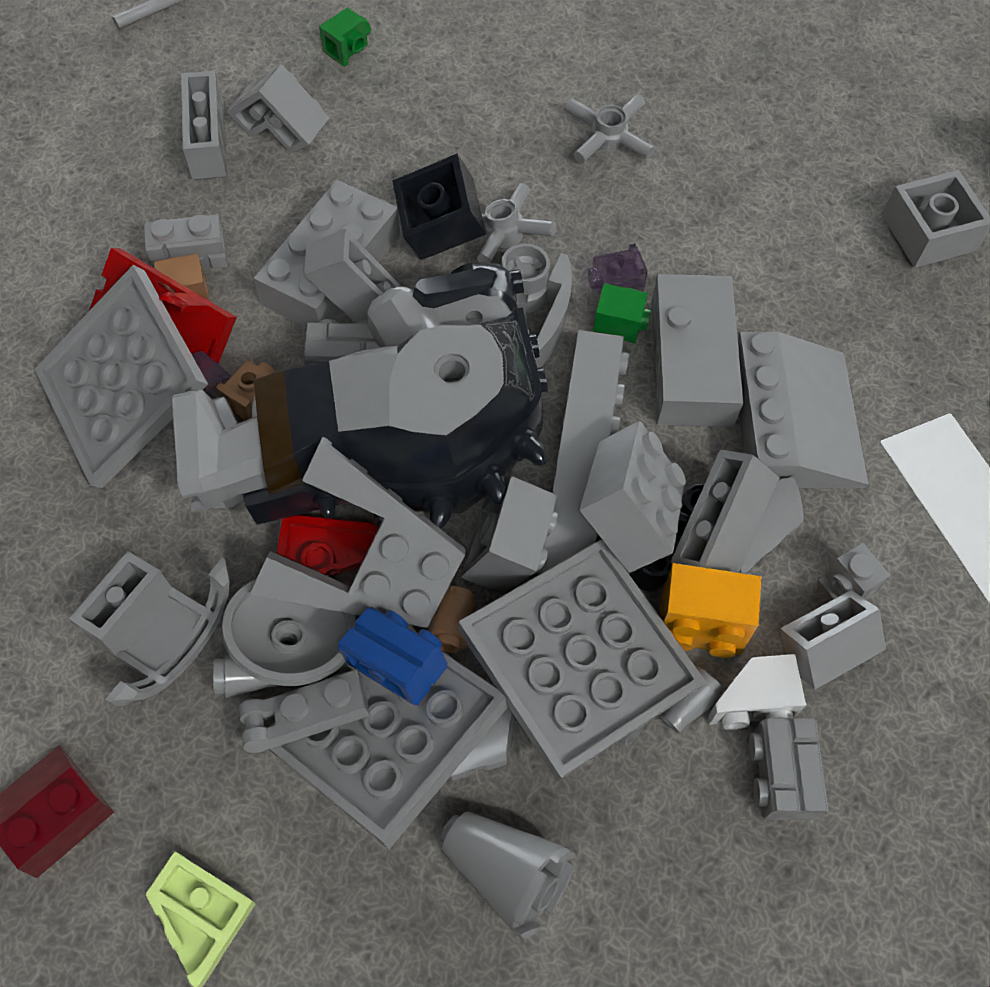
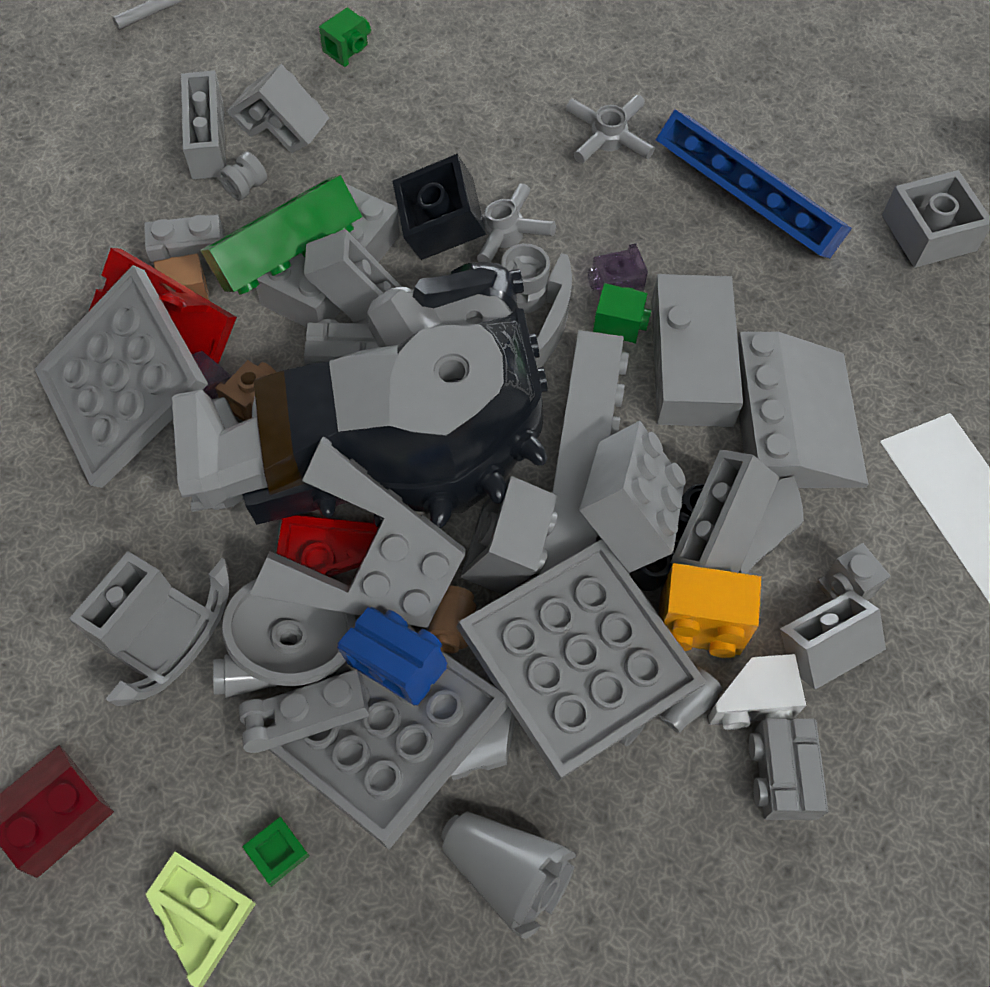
none -> green brick [200,175,363,295]
none -> light grey wheel [218,151,268,201]
none -> green tile [242,816,309,887]
none -> blue brick [655,109,852,258]

